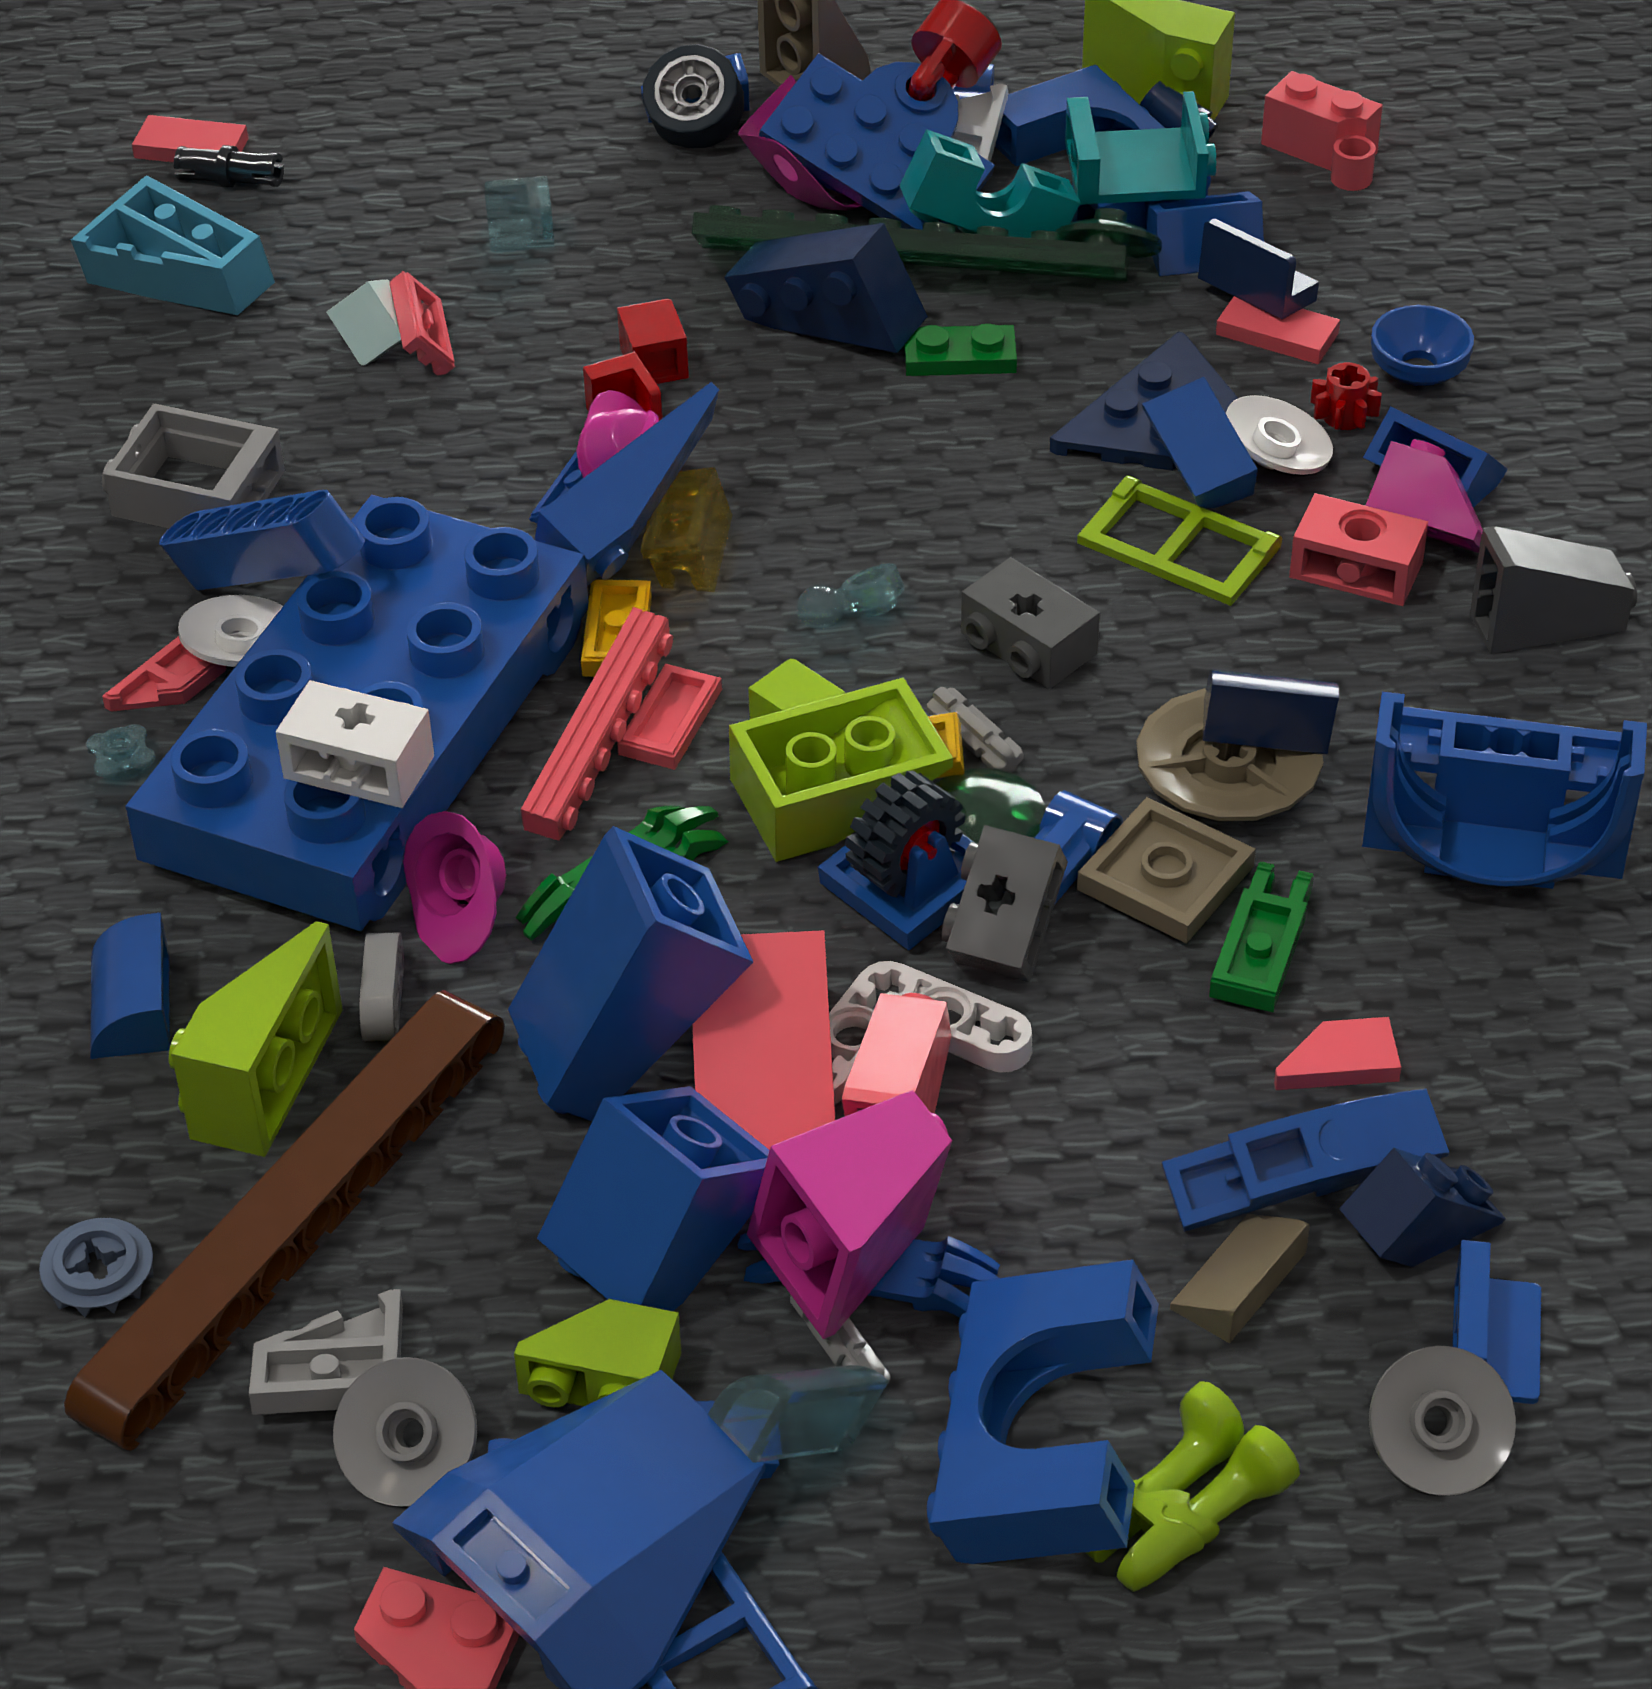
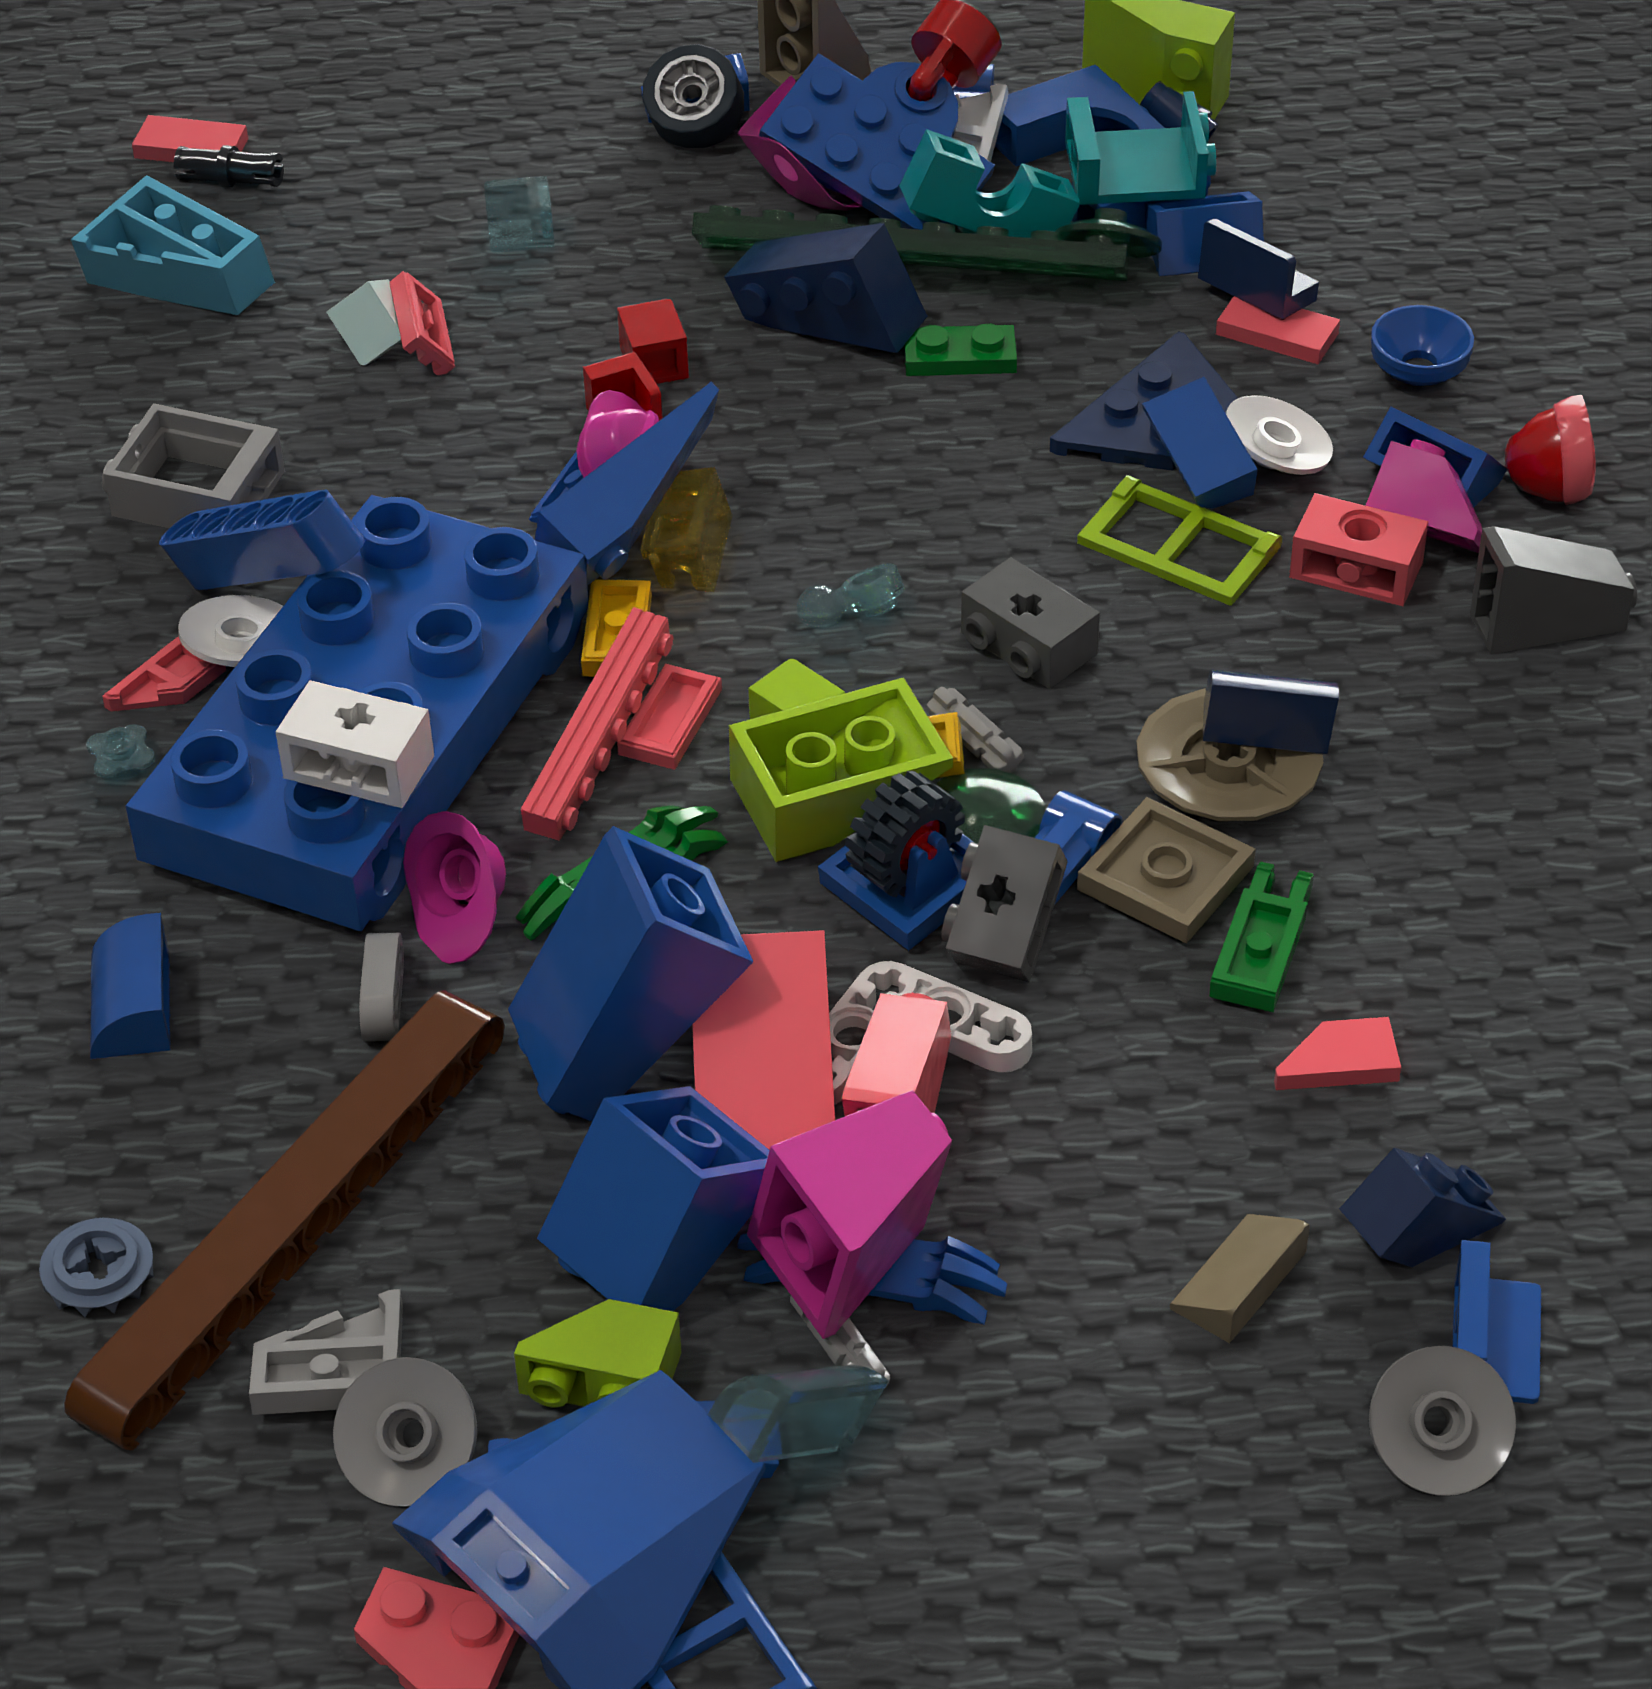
lime slope [169,921,343,1157] -> none
blue arch [927,1260,1159,1564] -> none
lime piece [1085,1381,1300,1592] -> none
blue slope [1162,1089,1449,1232] -> none
coral hinge [1261,71,1383,191] -> none
red gear [1310,362,1382,430] -> none
blue piece [1362,691,1647,889] -> none
none -> piece [1505,395,1596,505]

